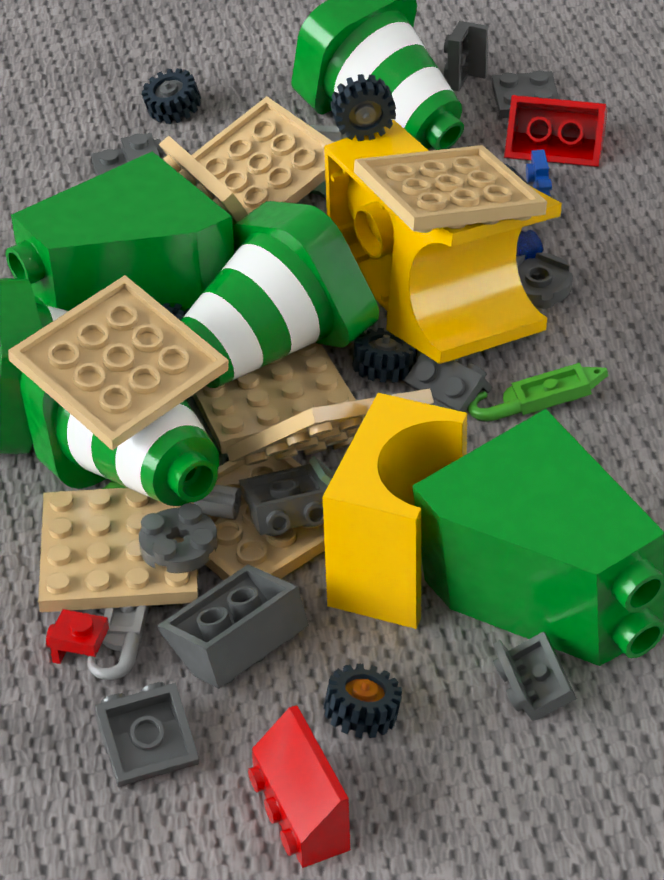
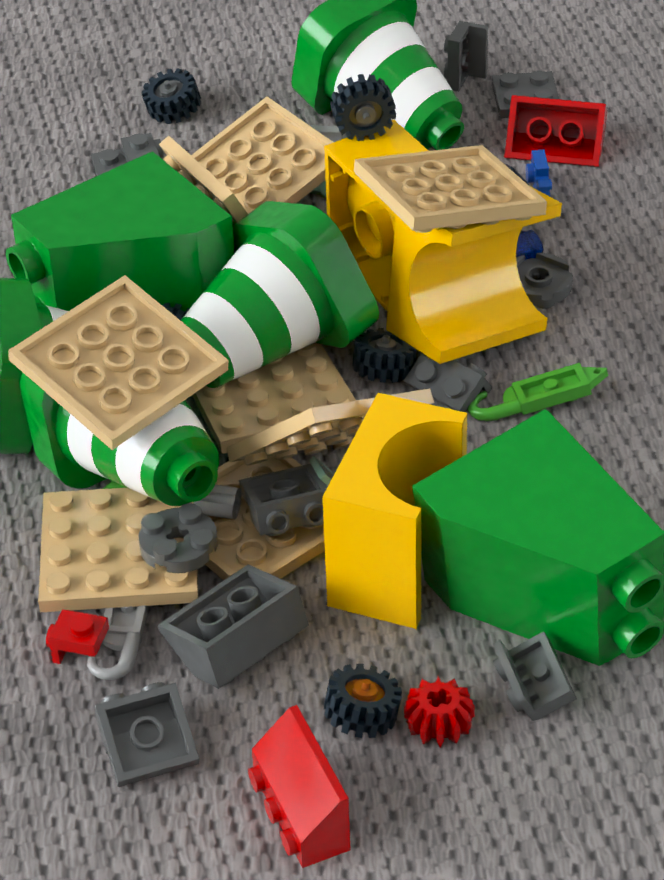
none -> red gear [404,676,475,748]

